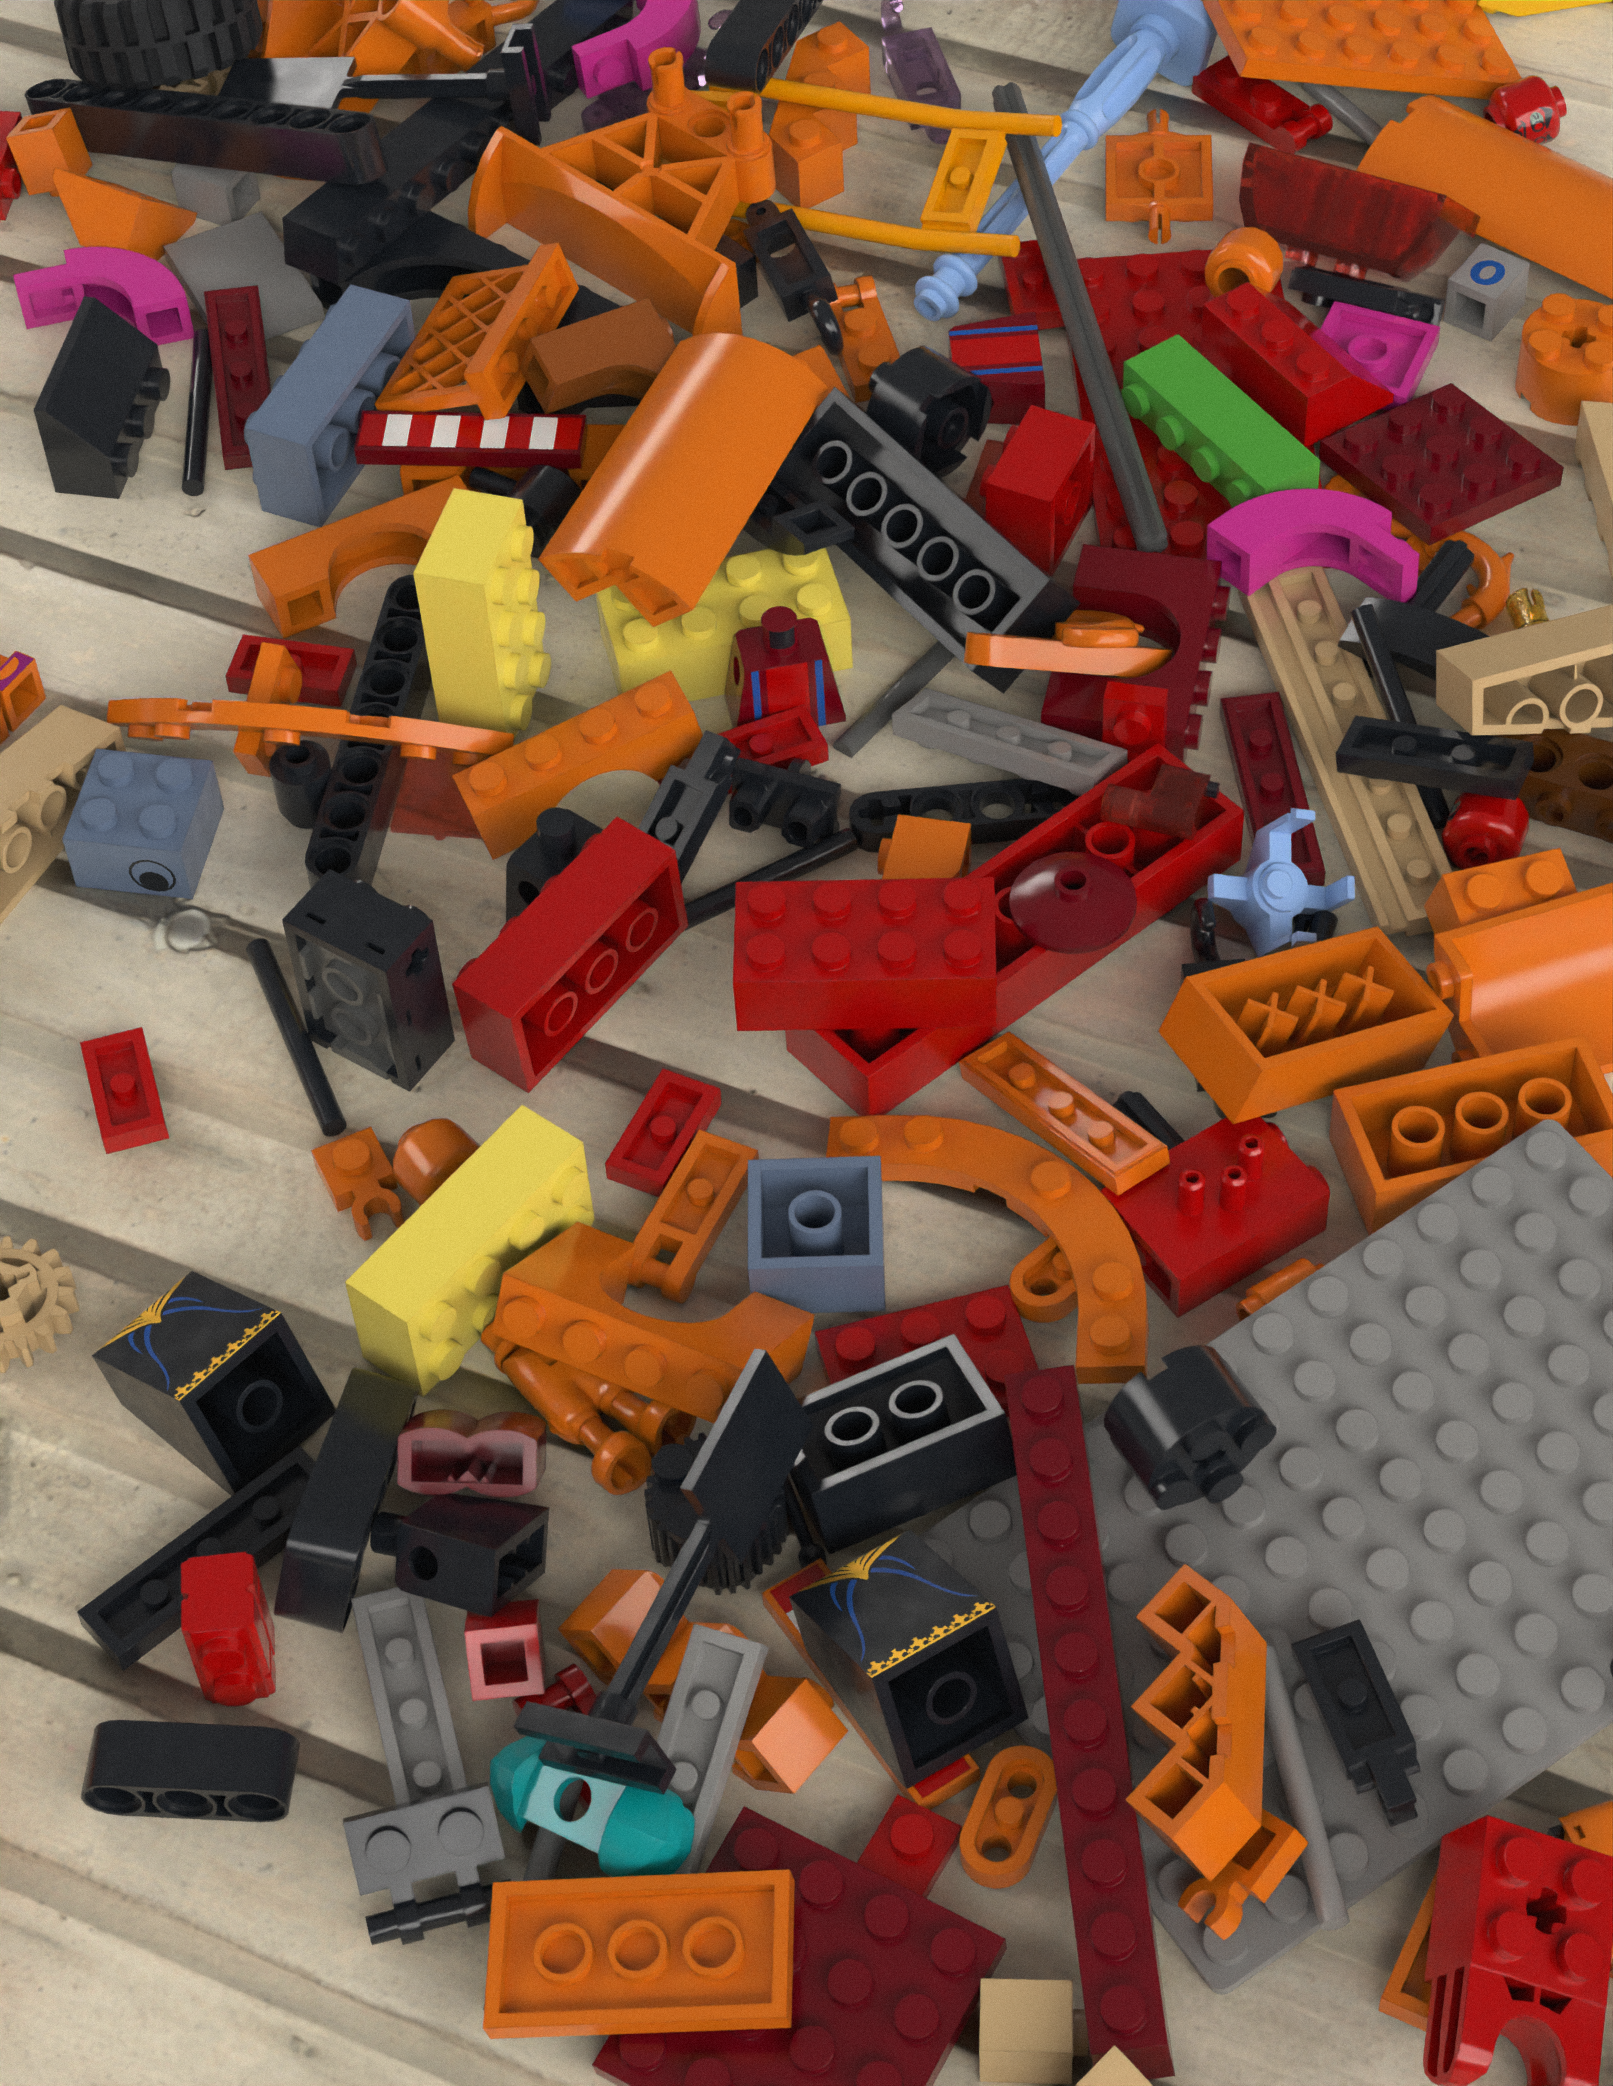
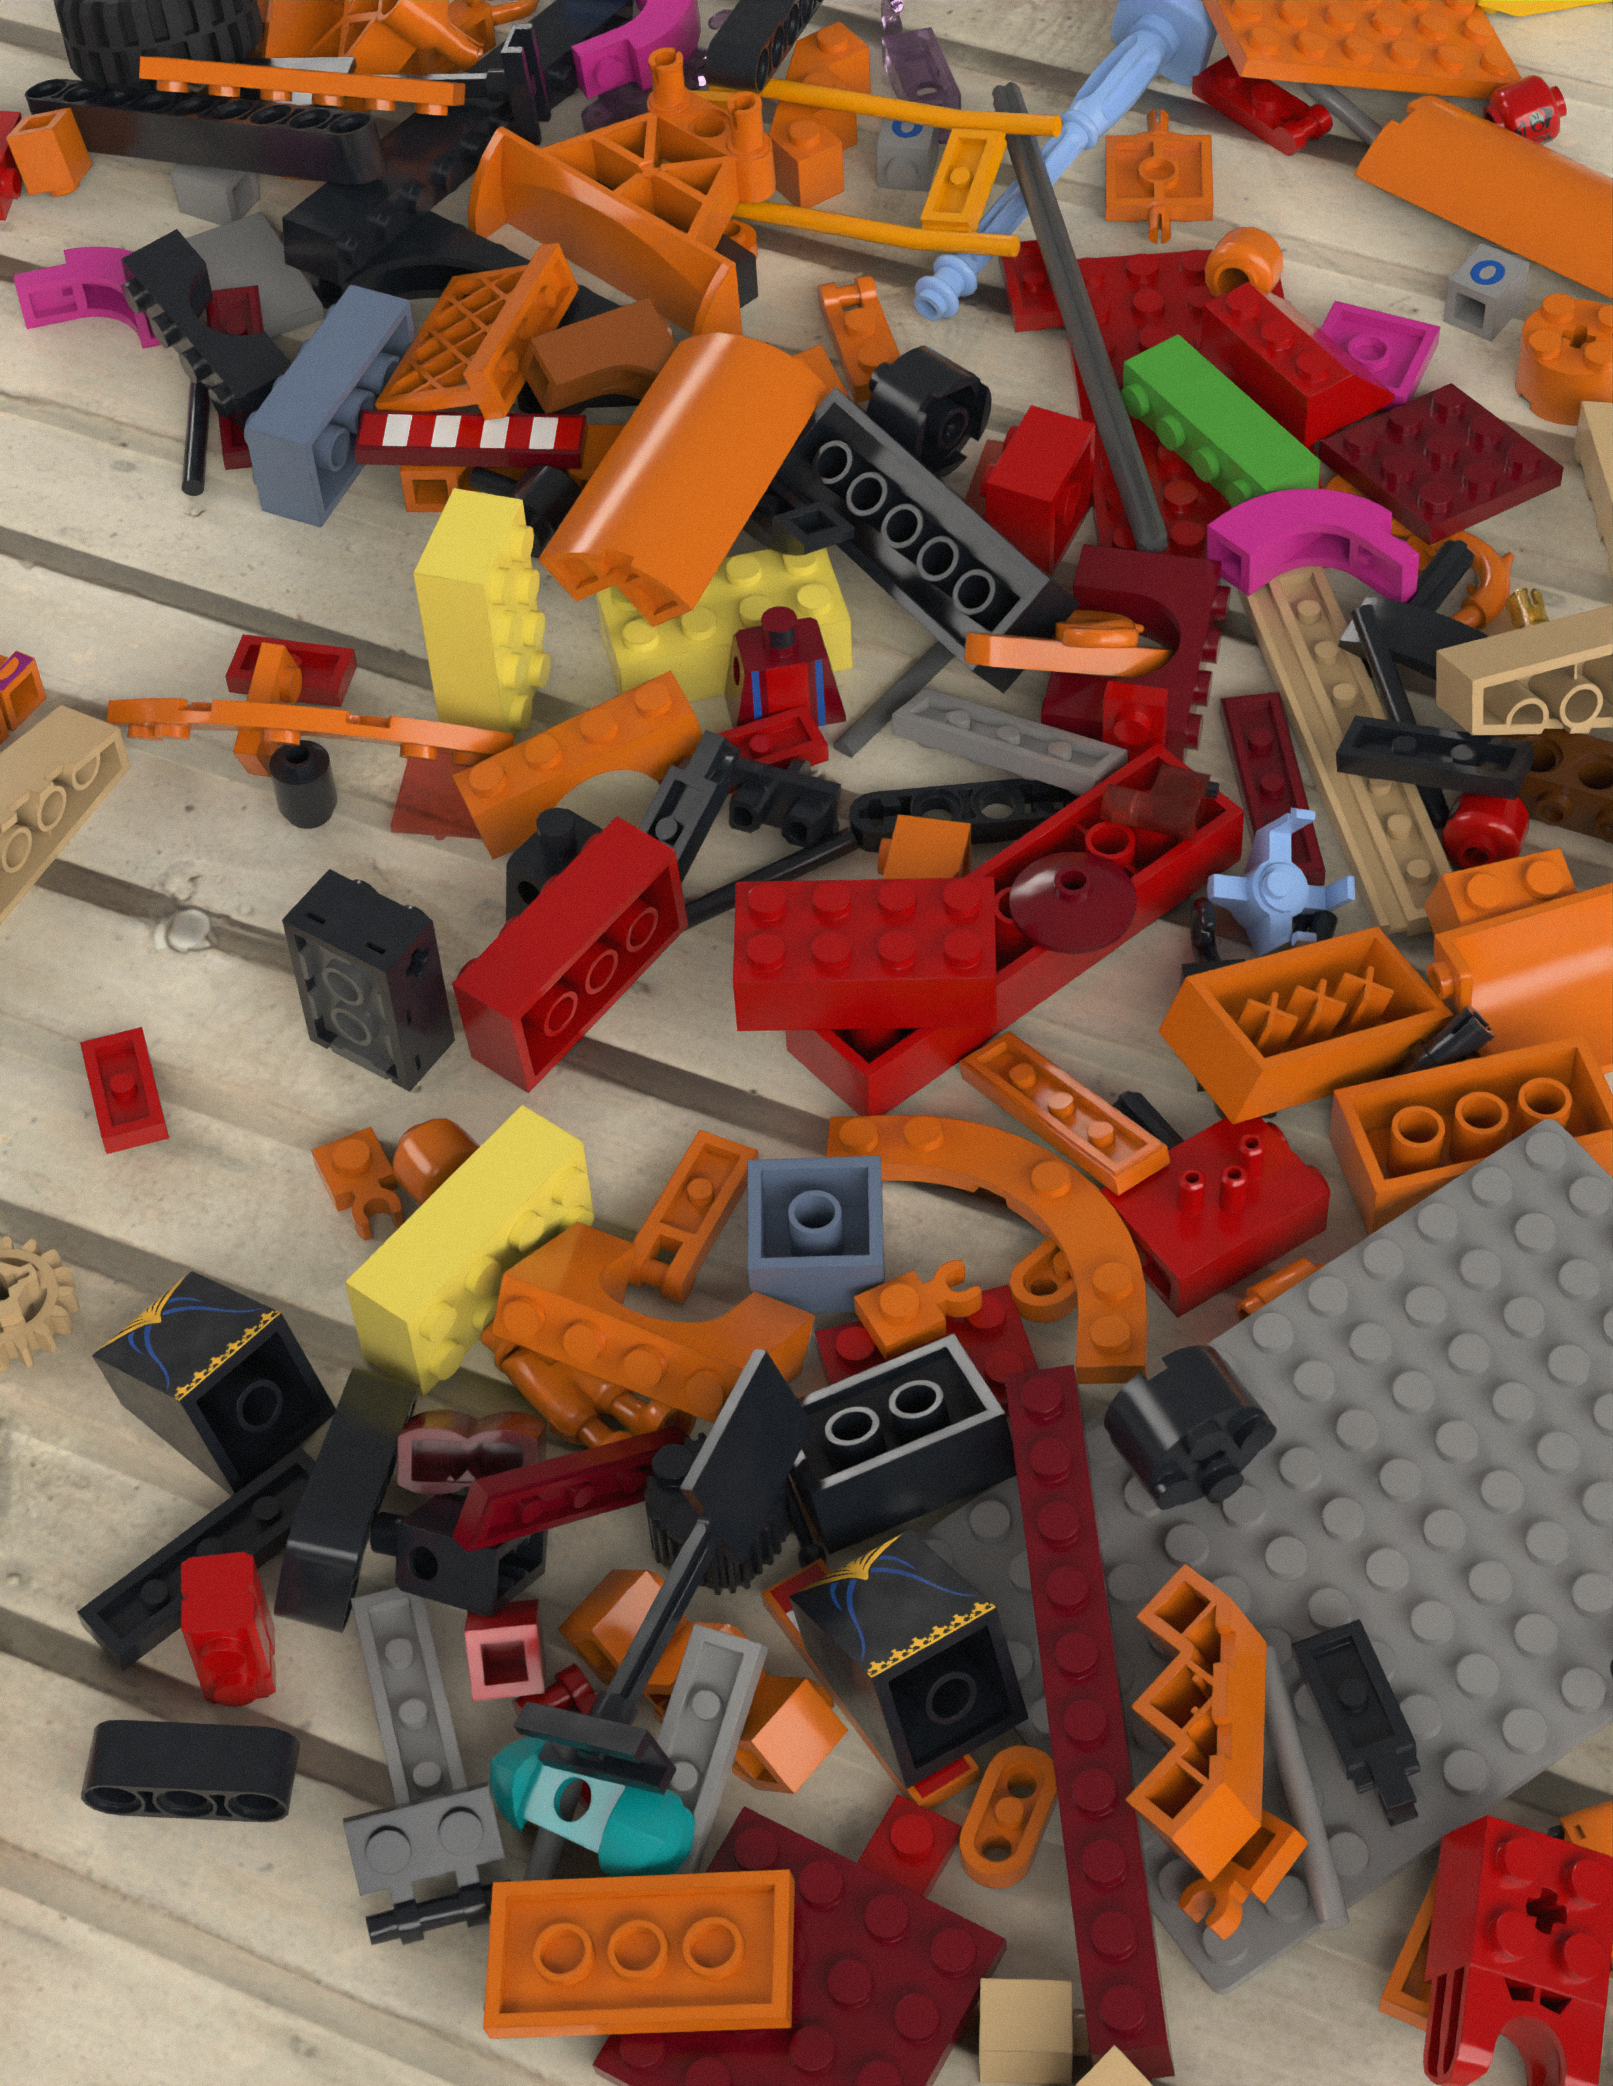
black slope [34,296,170,499] -> none
orange slope [52,167,197,261] -> none
sand blue brick [62,749,224,899] -> none
black bar [246,938,347,1137] -> none
orange arch [248,475,469,639] -> none
black beam [305,575,432,888] -> none
red plate [605,1068,722,1197] -> none
black piece [743,200,844,356] -> none
torso [948,312,1045,425] -> none
clear red windscreen [1239,142,1481,282] -> none
black hinge [1288,265,1445,326] -> none
none -> black arch [121,229,292,432]
none -> orange plate [139,56,465,116]
none -> dark red tile [452,1425,688,1552]
none -> orange plate [854,1260,982,1361]
none -> light grey brick [876,118,939,192]
none -> black pin [1386,1005,1496,1078]

